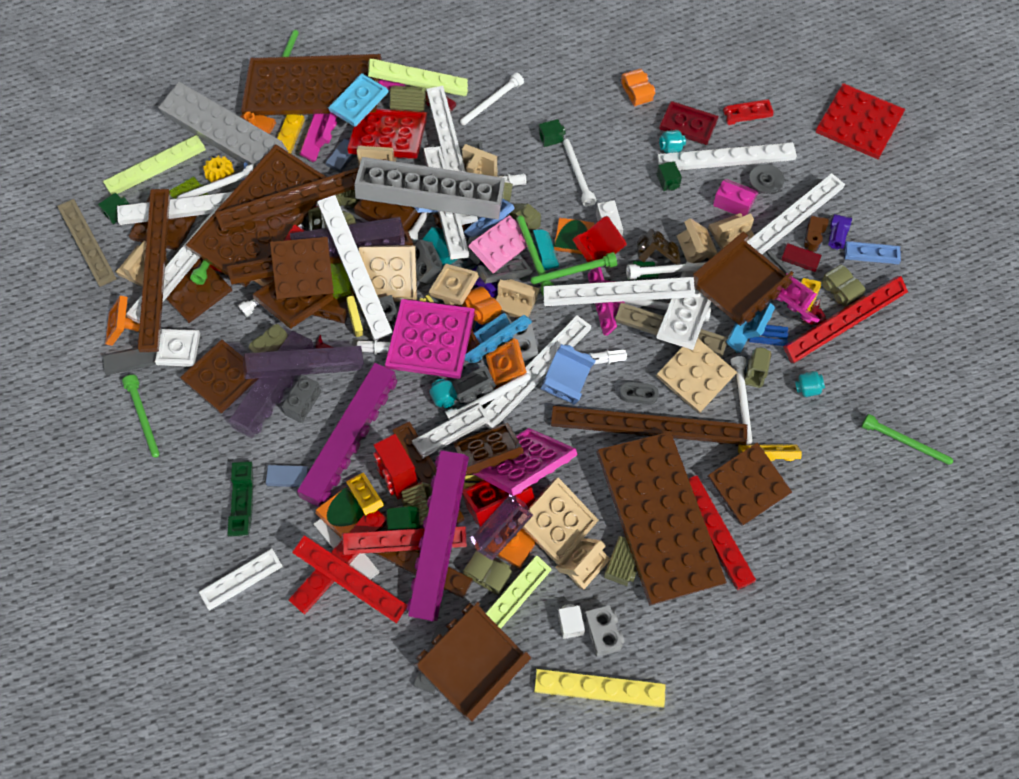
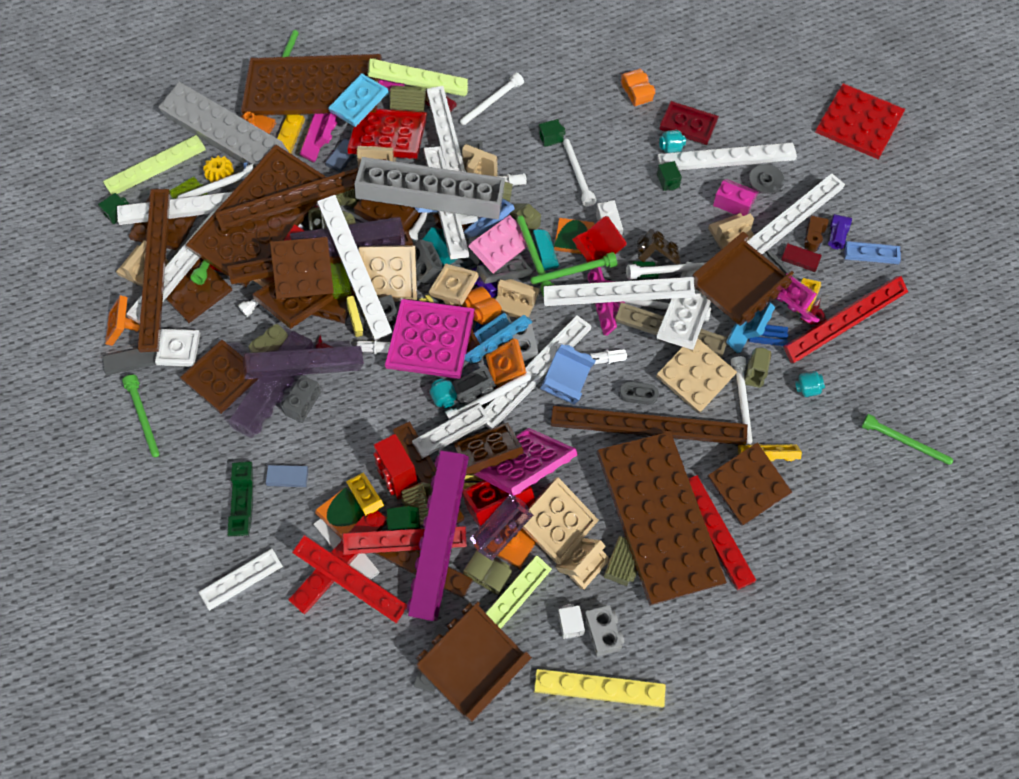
dark tan plate [57,199,117,287] -> none
magenta brick [297,363,397,507] -> none
tan bracket [677,218,717,263] -> none
red plate [723,99,774,125] -> none
olive brick [821,264,865,307] -> none

